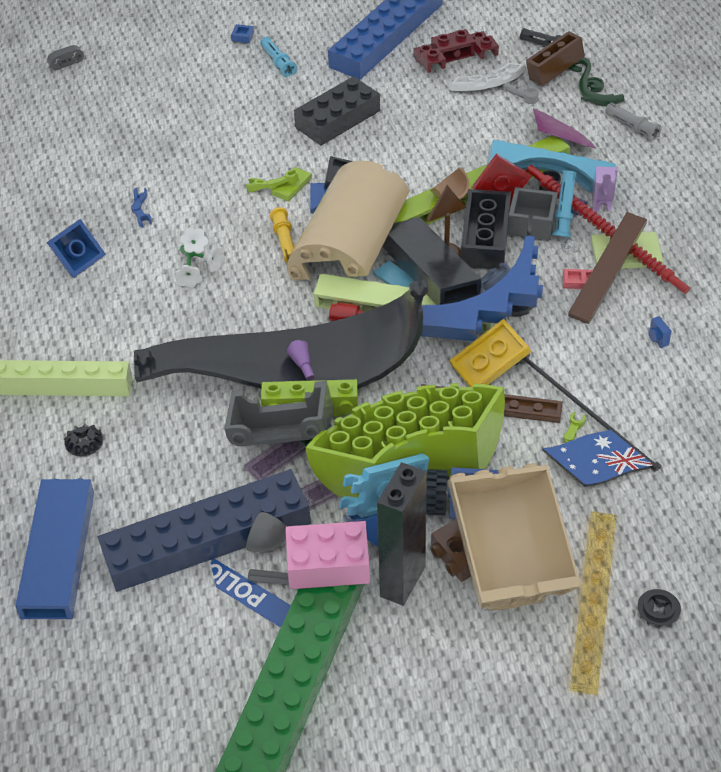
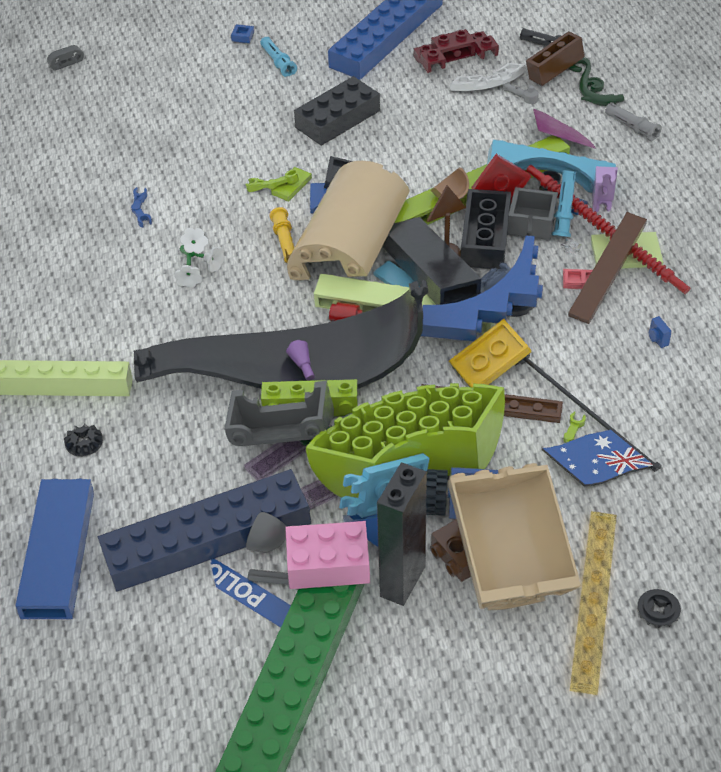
blue slope [46,219,106,278] -> none

